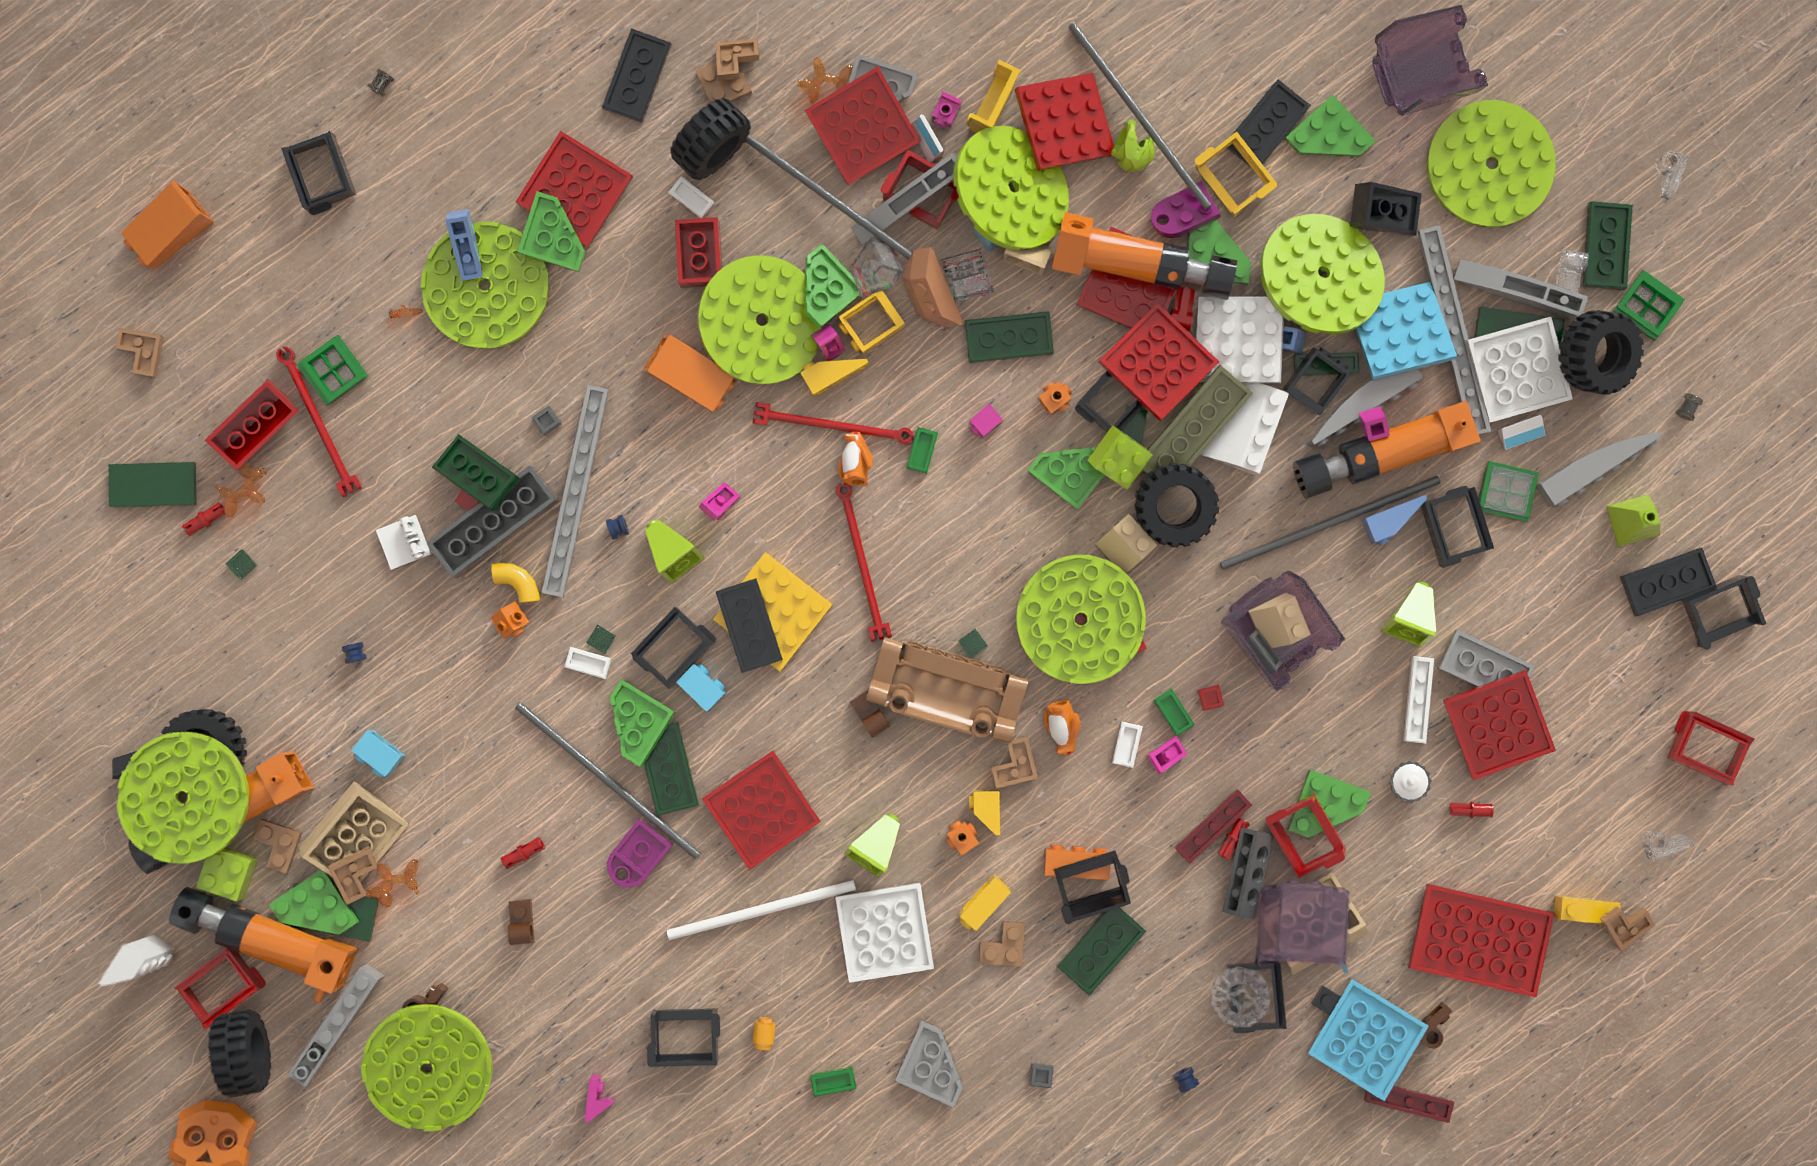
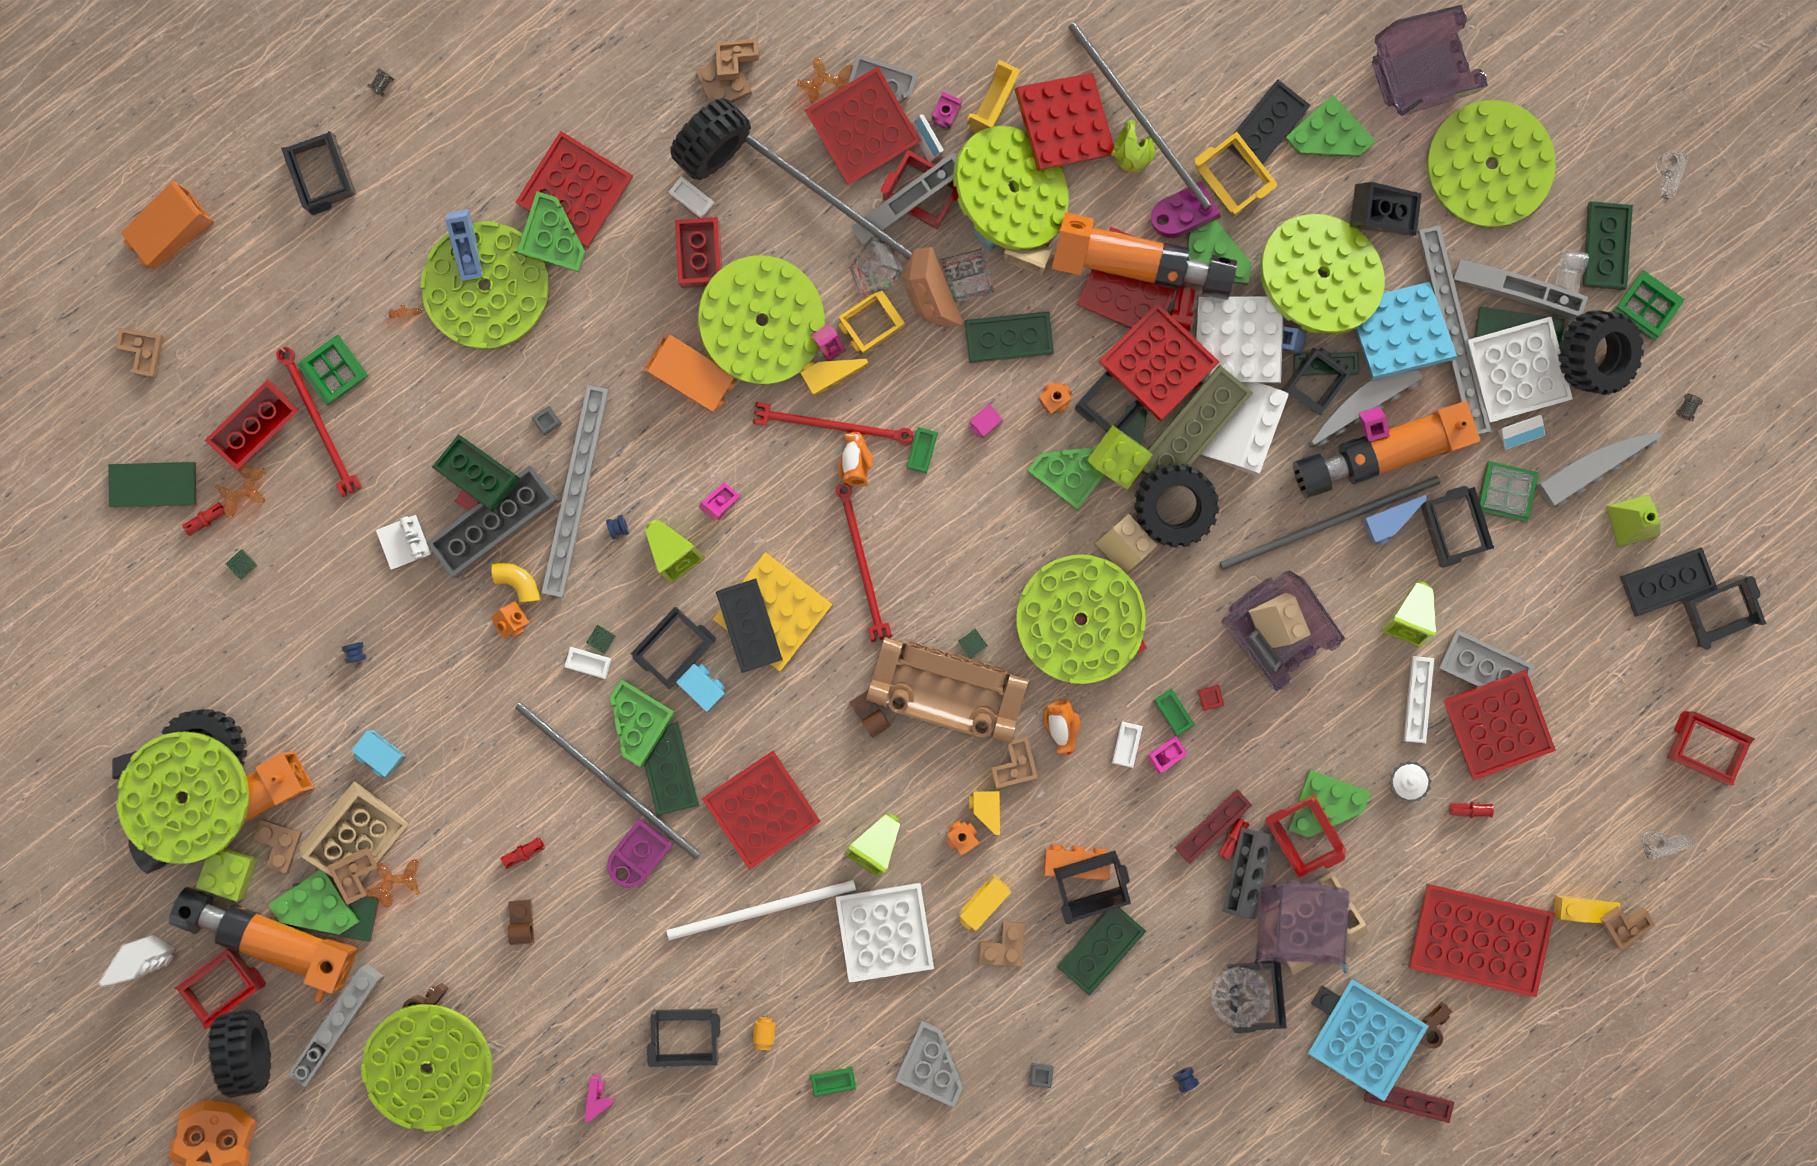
black tile [602,28,672,123] -> none
bright green plate [805,244,864,330] -> none

